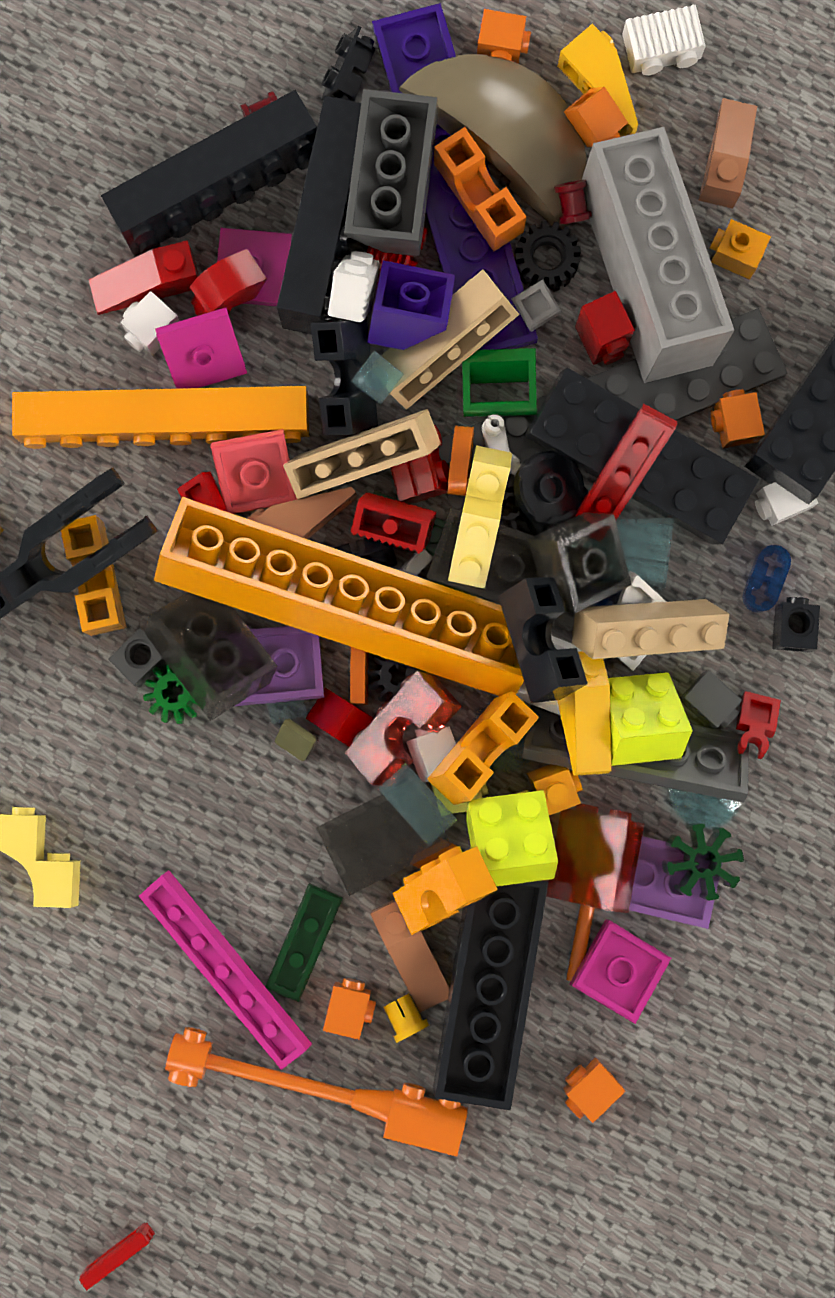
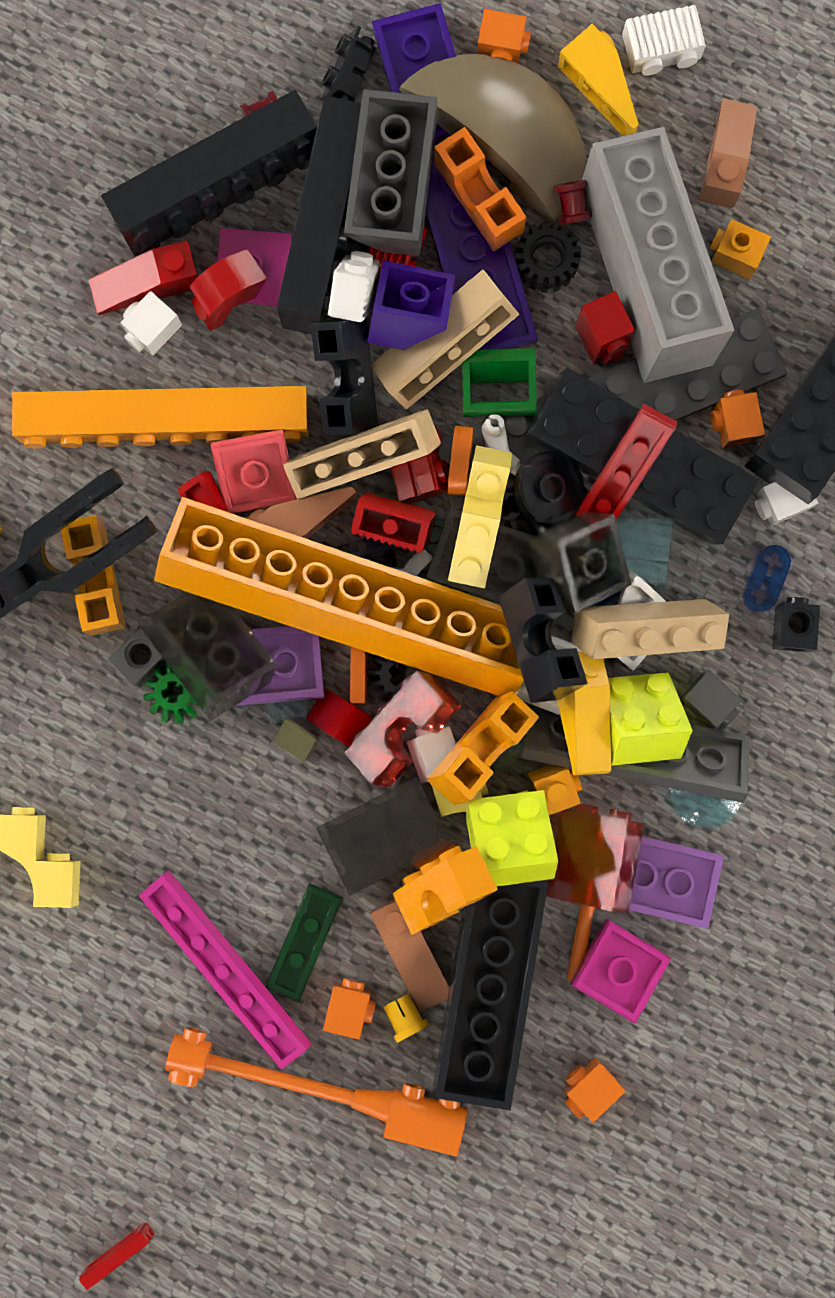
dark pink plate [155,308,247,389] -> none
clear light blue plate [351,351,404,405] -> none
clear light blue tile [378,763,457,845] -> none
light grey tile [512,279,562,332] -> none
orange brick [564,86,628,147] -> none
dark green gear [662,823,744,901] -> none
red plate [736,691,781,759] -> none

